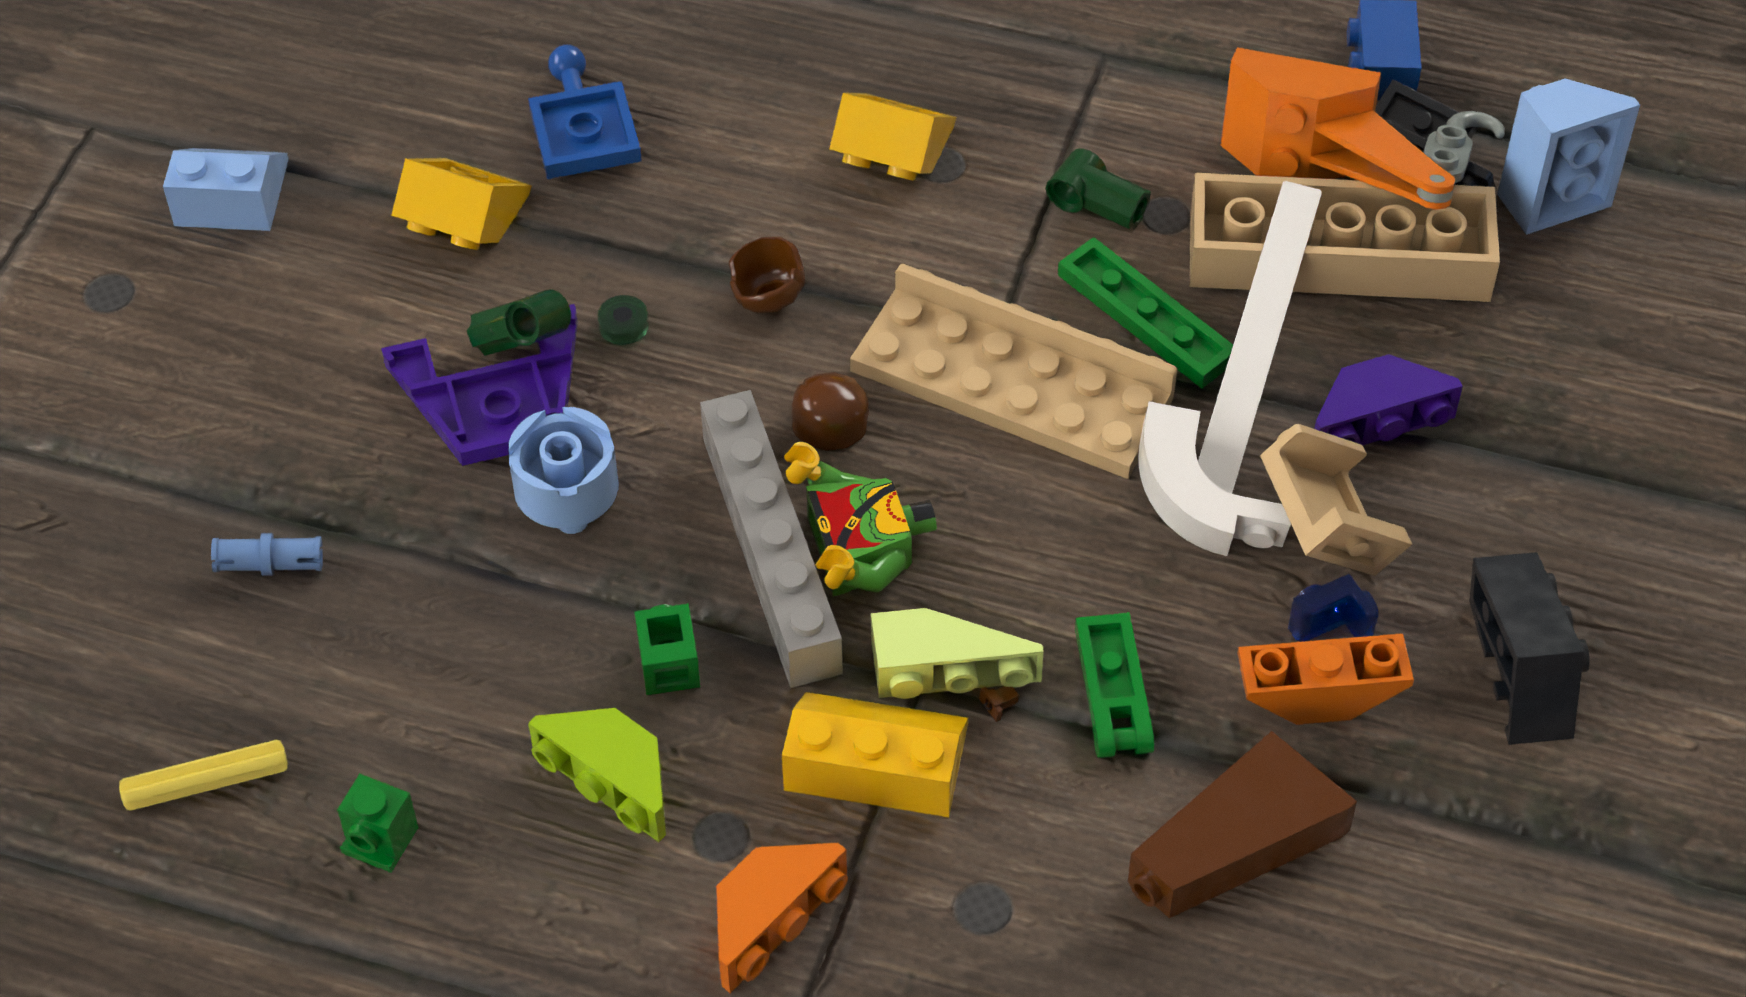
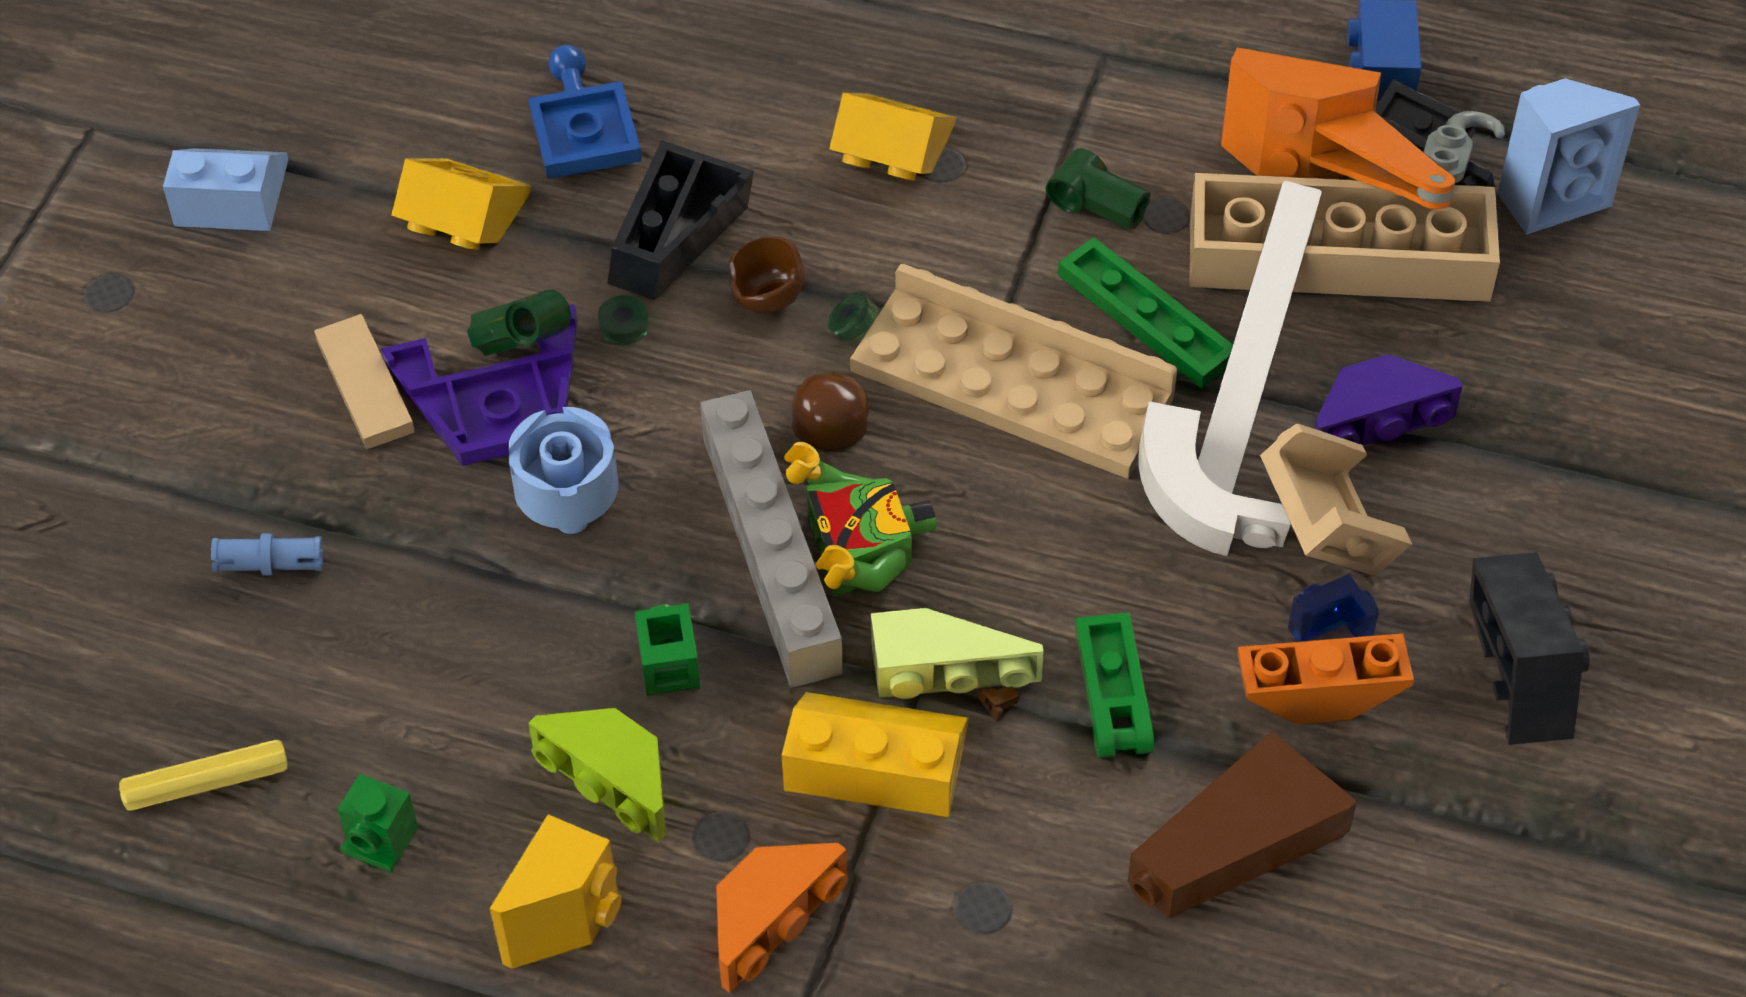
none -> tan tile [314,314,415,450]
none -> yellow slope [490,814,622,969]
none -> black wedge [607,140,754,300]
none -> clear green tile [827,292,878,342]

